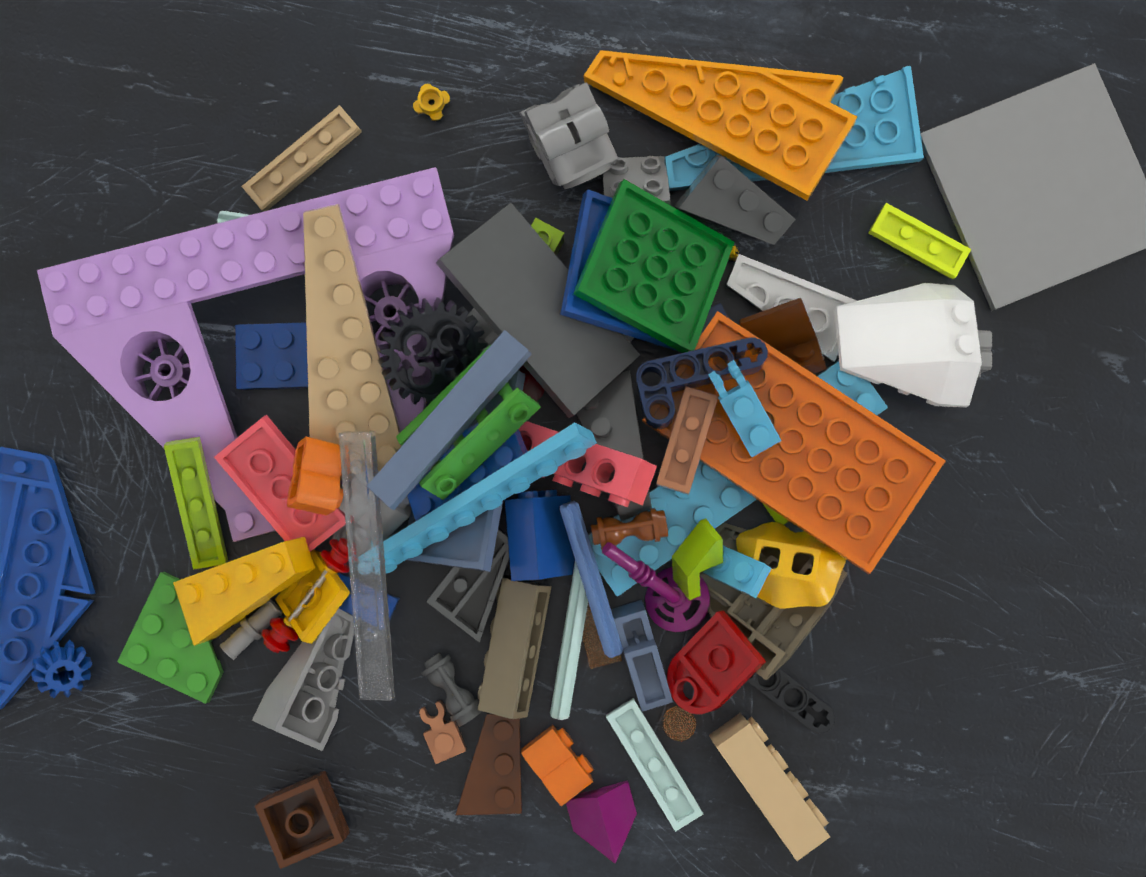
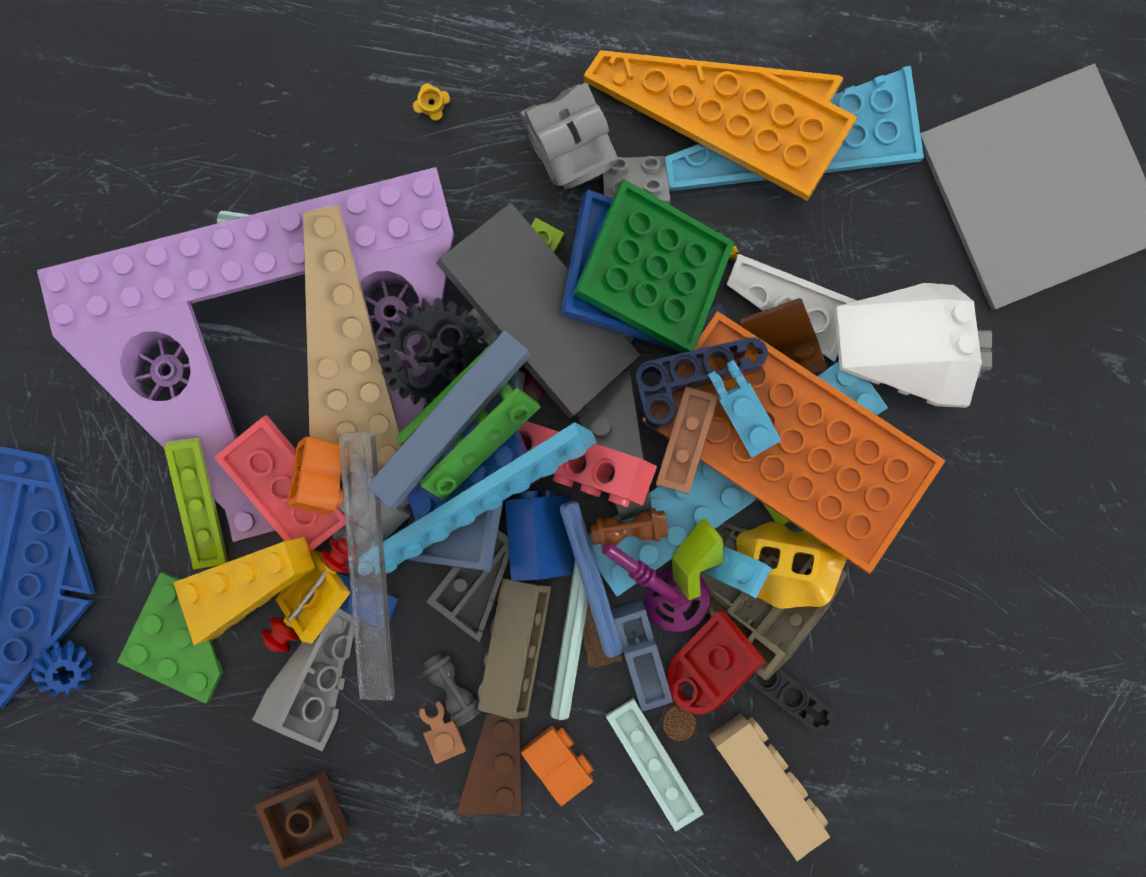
light grey pin [220,599,283,660] -> none
blue plate [235,323,308,390] -> none
tan tile [241,105,362,212] -> none
magenta slope [566,780,637,864] -> none
dark grey wedge [674,155,796,245] -> none
neon yellow plate [868,203,971,279] -> none

